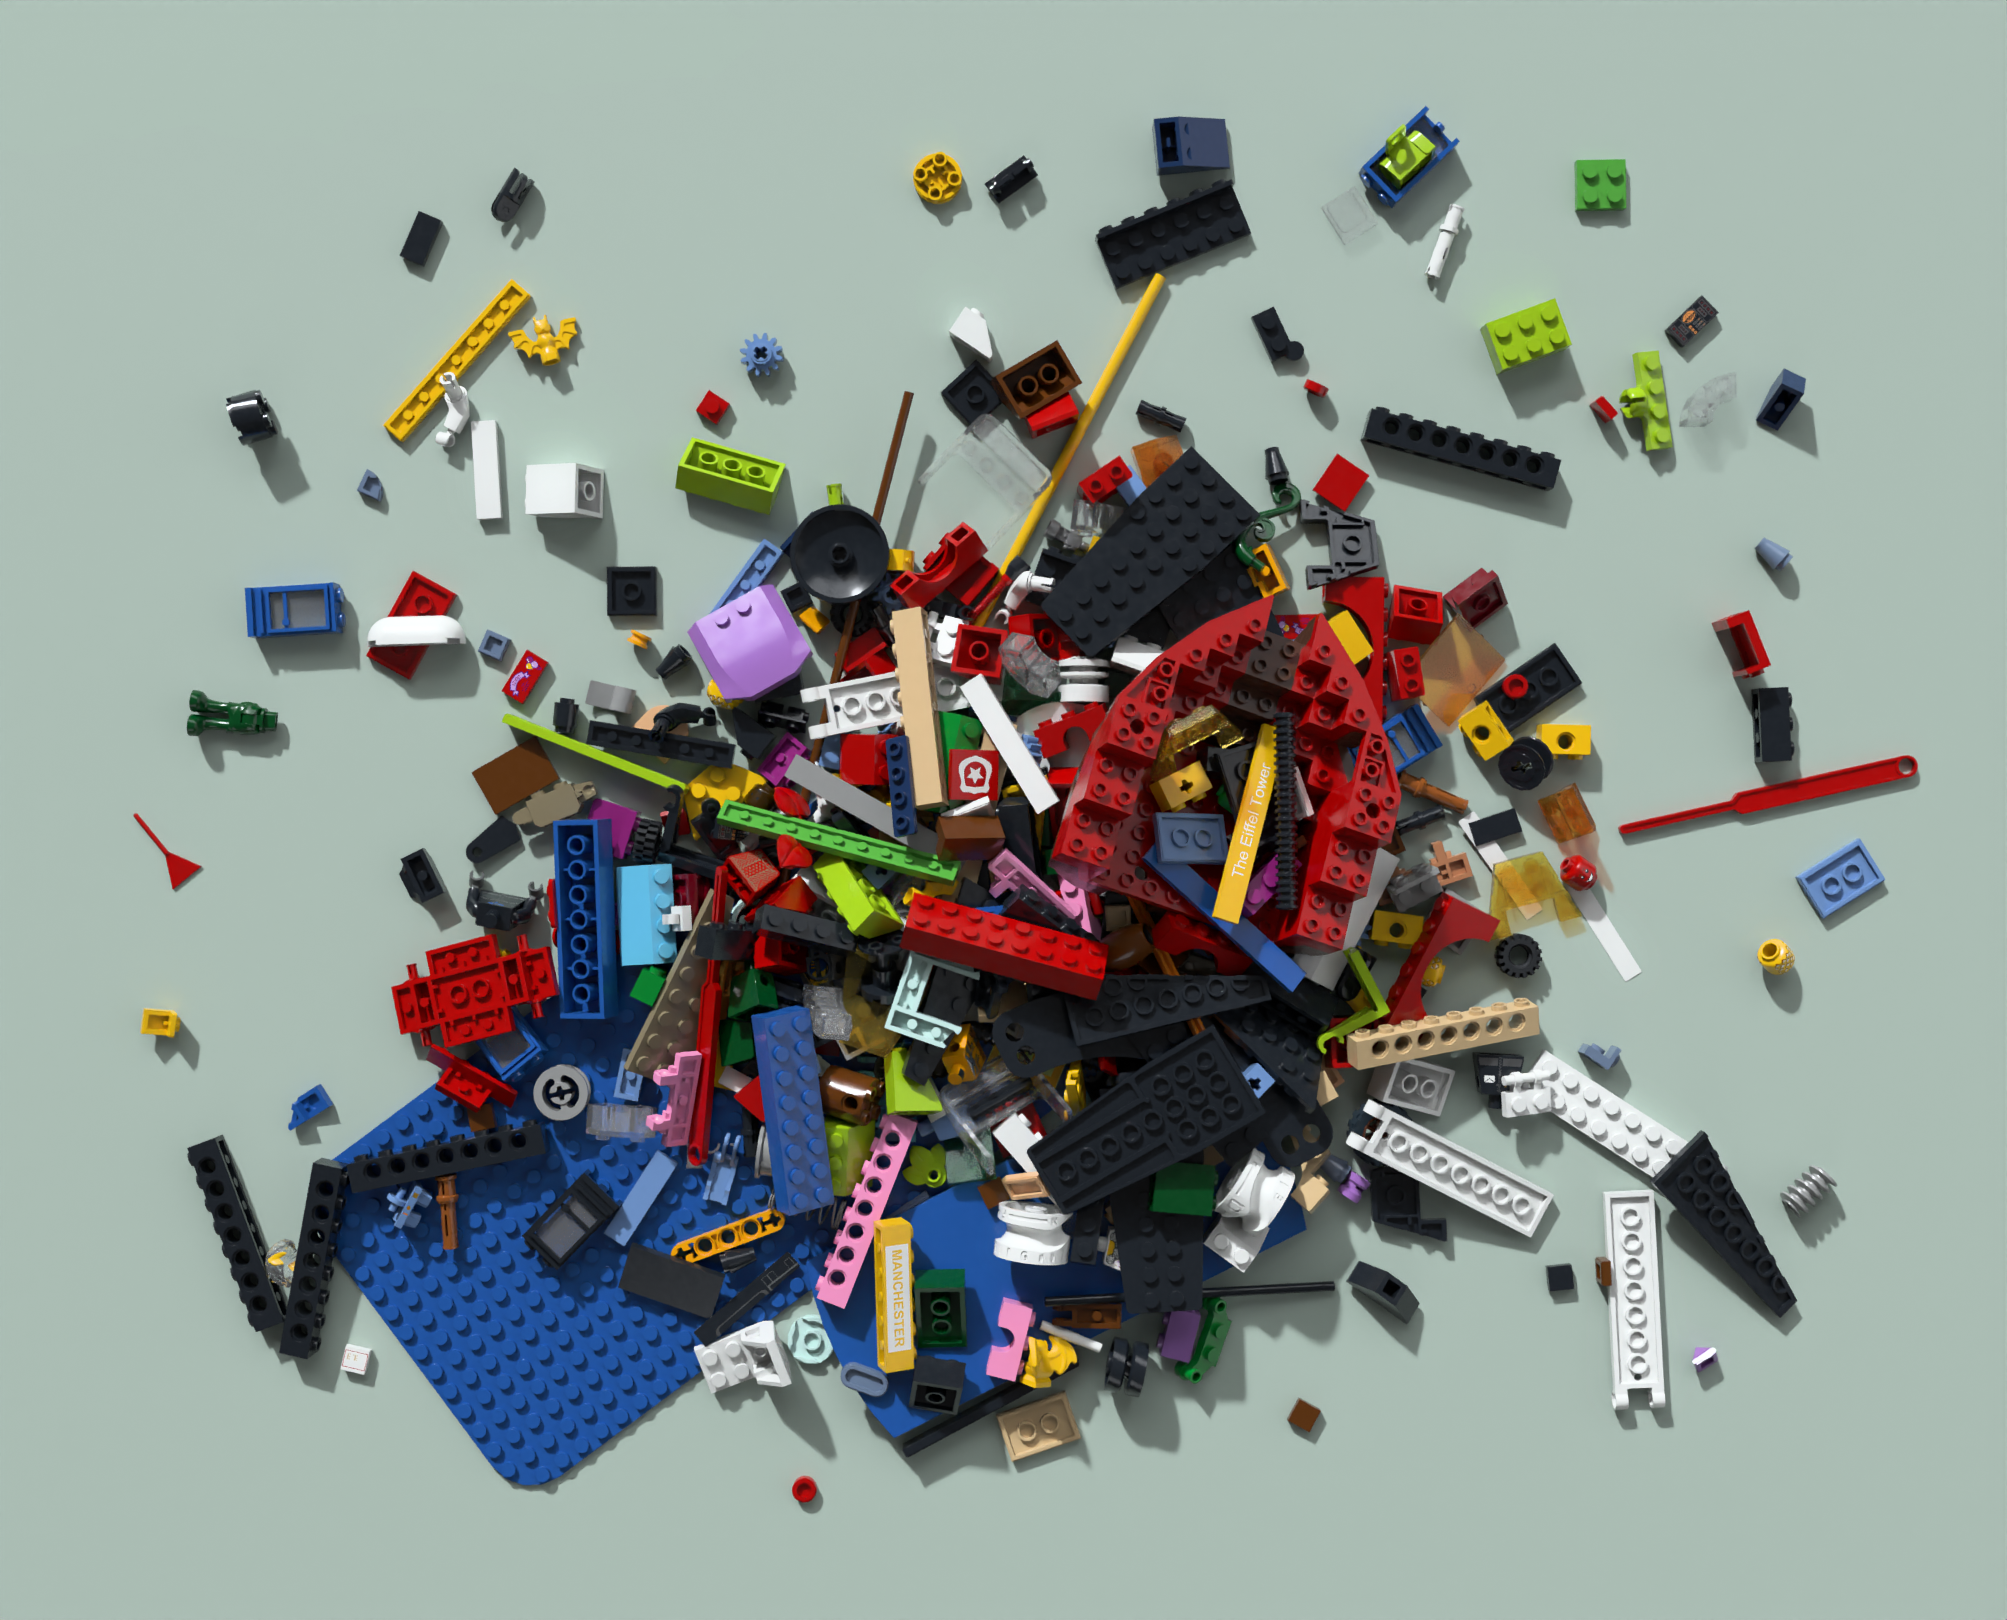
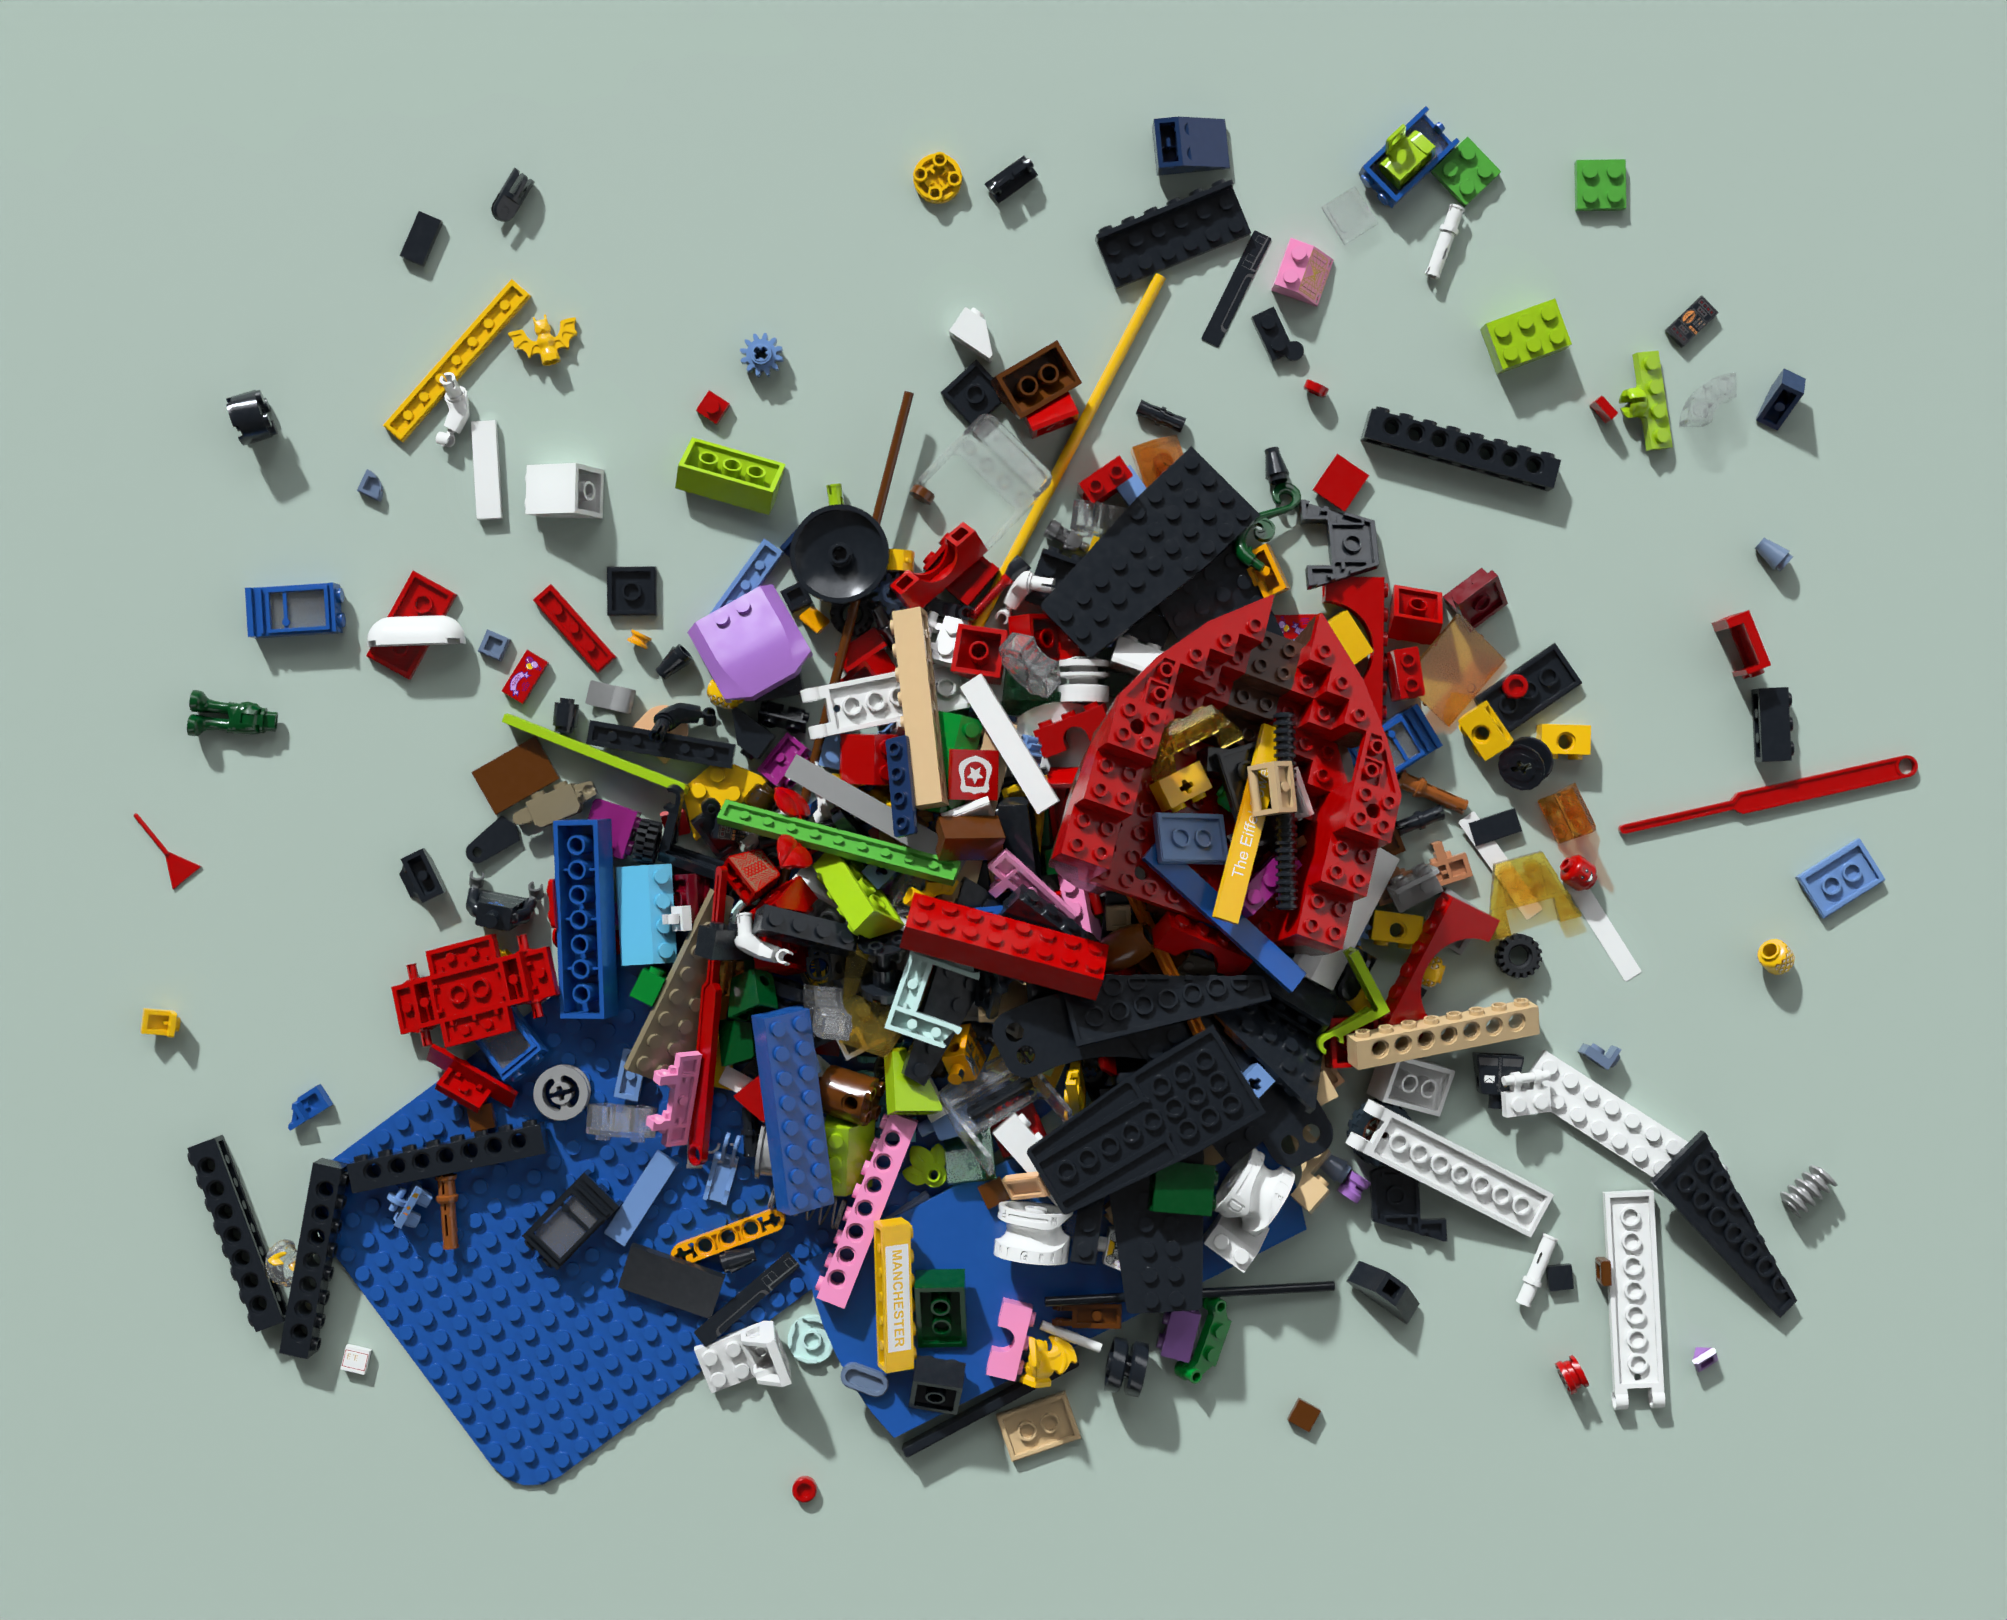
none -> red tile [533,584,617,673]
none -> white arm [734,912,793,966]
none -> reddish brown tile [909,484,935,505]
none -> black sticker [1201,230,1271,347]
none -> tan tile [1247,761,1297,817]
none -> bright pink slope [1271,238,1334,307]
none -> bright green plate [1431,136,1501,207]
none -> white pin [1516,1233,1558,1308]
none -> red wheel [1555,1355,1589,1395]

